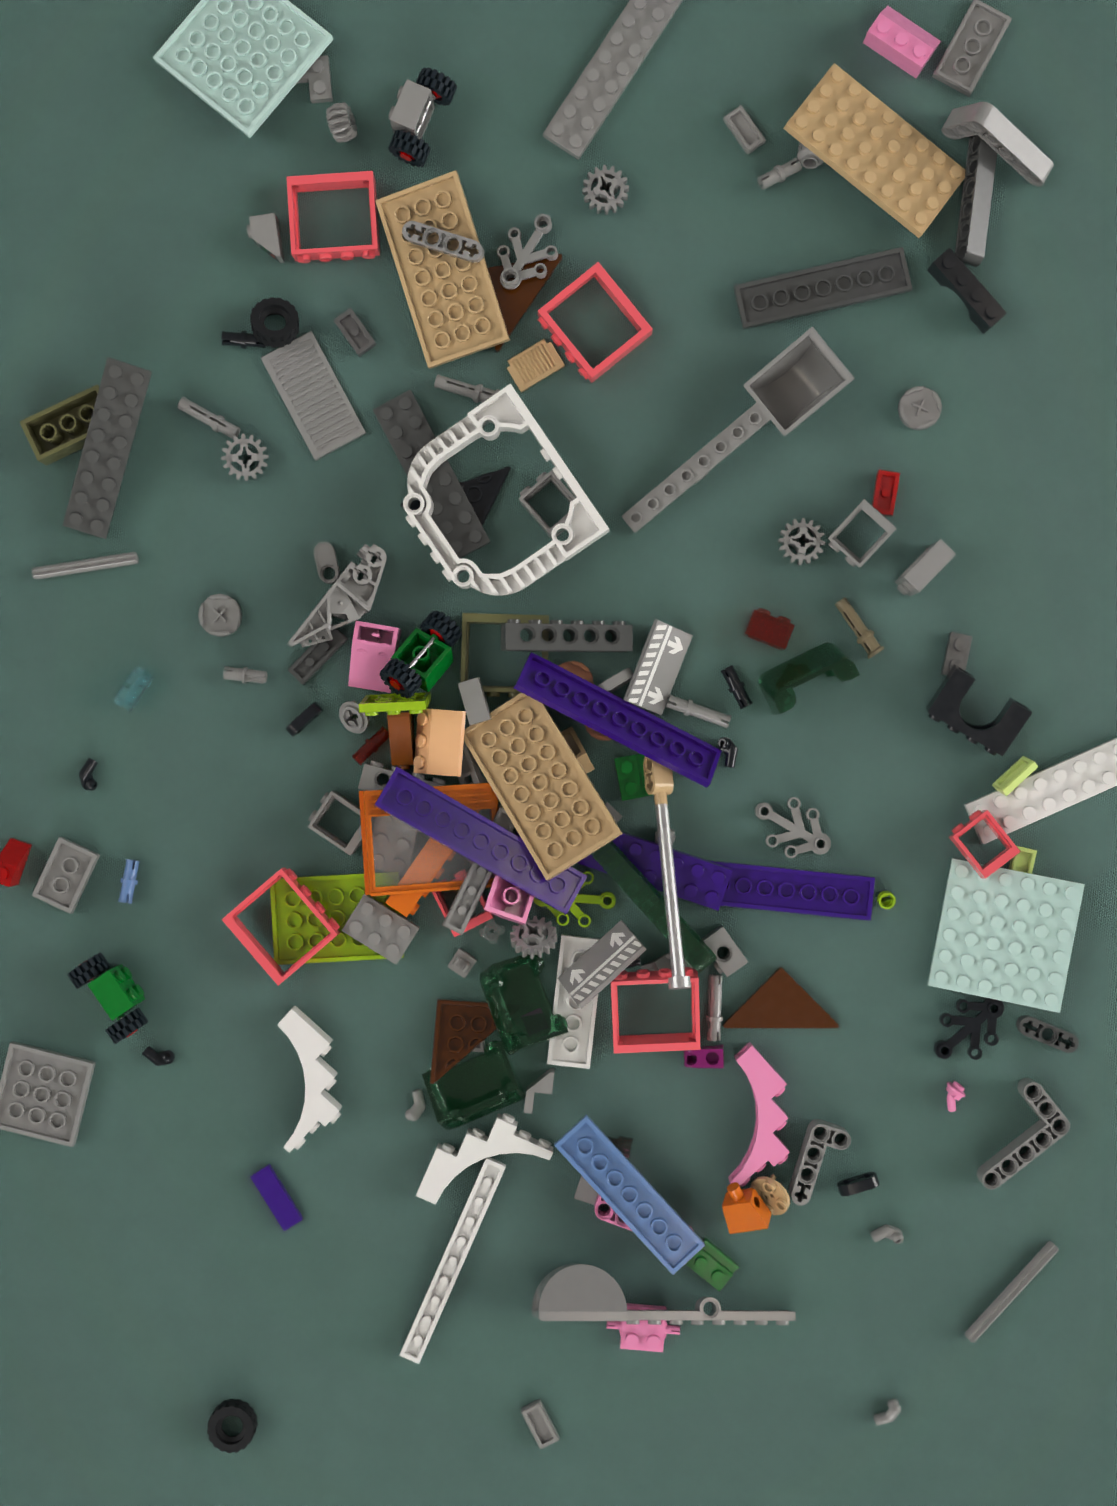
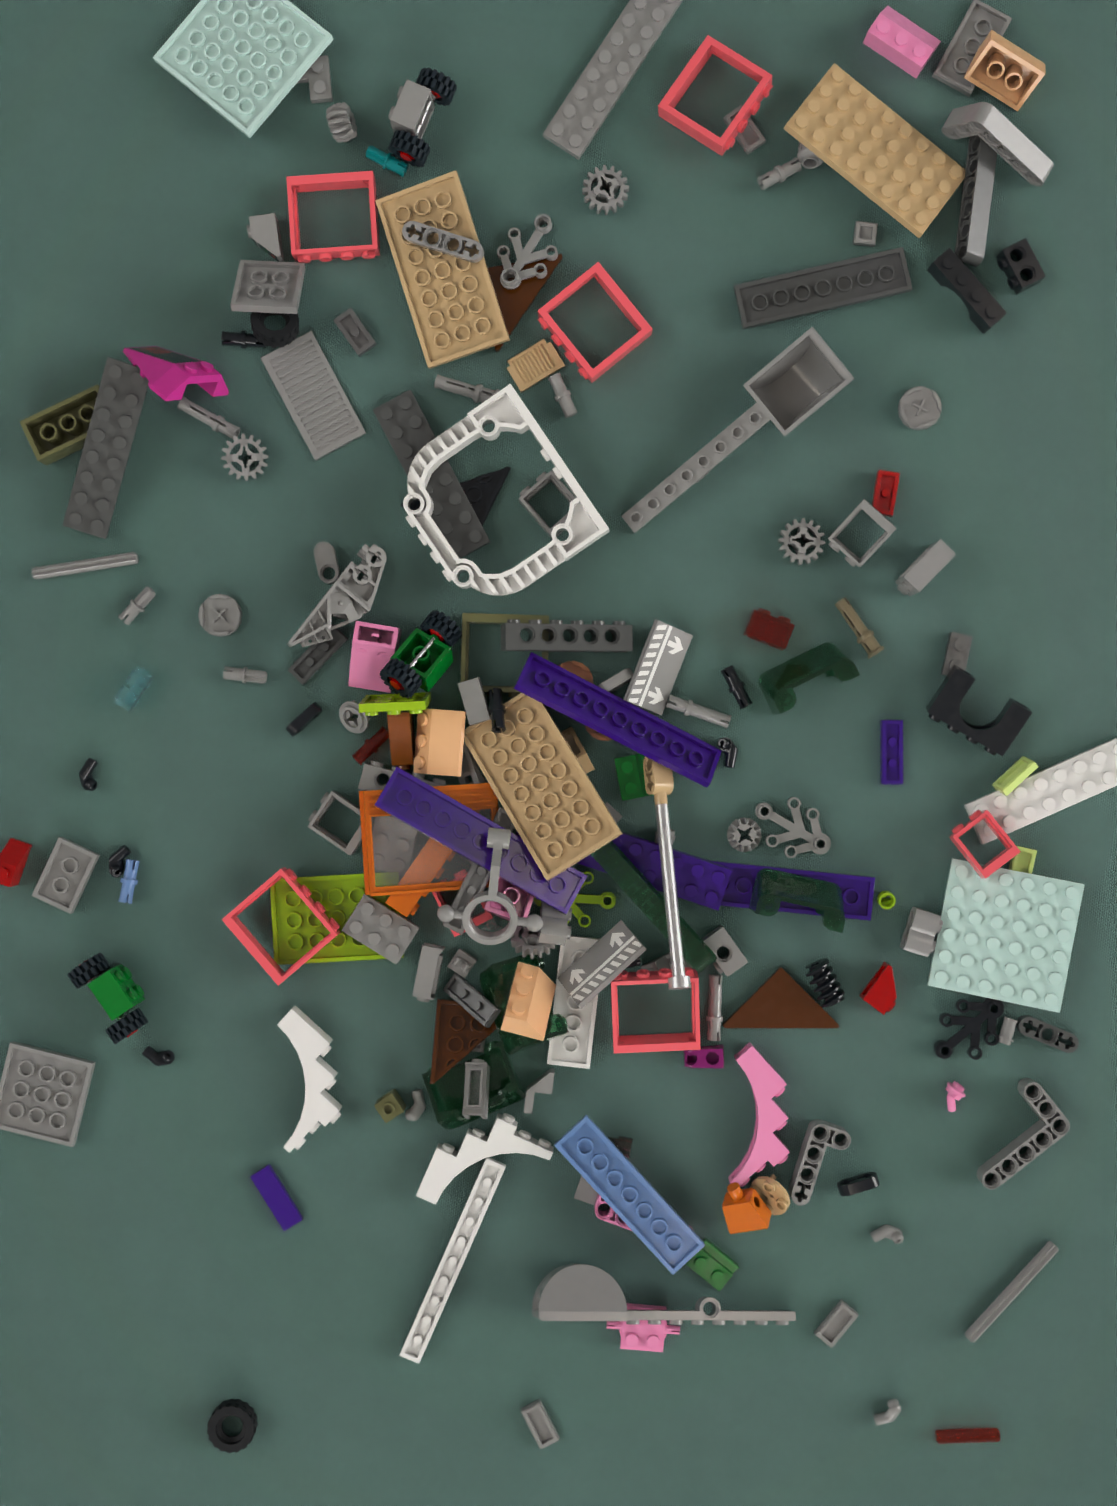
none -> black arm [109,845,131,878]
none -> light grey axle [118,586,156,625]
none -> dark pink wedge [123,346,229,401]
none -> light grey plate [230,260,306,314]
none -> teal axle [365,146,409,177]
none -> olive brick [374,1088,407,1123]
none -> light grey window [412,942,445,1002]
none -> light grey piece [437,827,543,945]
none -> dark grey tile [443,973,501,1028]
none -> light grey window [462,1059,490,1119]
none -> black pin [488,688,506,733]
none -> light nougat slope [500,962,556,1041]
none -> light grey brick [538,902,572,946]
none -> light grey pin [548,373,578,419]
none -> coral window [658,35,773,156]
none -> light grey gear [727,818,762,852]
none -> clear green windscreen [749,868,845,933]
none -> black piece [805,958,845,1008]
none -> light grey tile [814,1299,859,1348]
none -> light grey tile [853,221,878,247]
none -> red slope [859,962,897,1015]
none -> dark purple tile [880,720,904,785]
none -> light grey brick [900,907,943,957]
none -> clear red axle [935,1428,1000,1444]
none -> light nougat slope [964,30,1046,111]
none -> black brick [997,238,1046,295]
none -> light grey pin [997,1016,1018,1046]

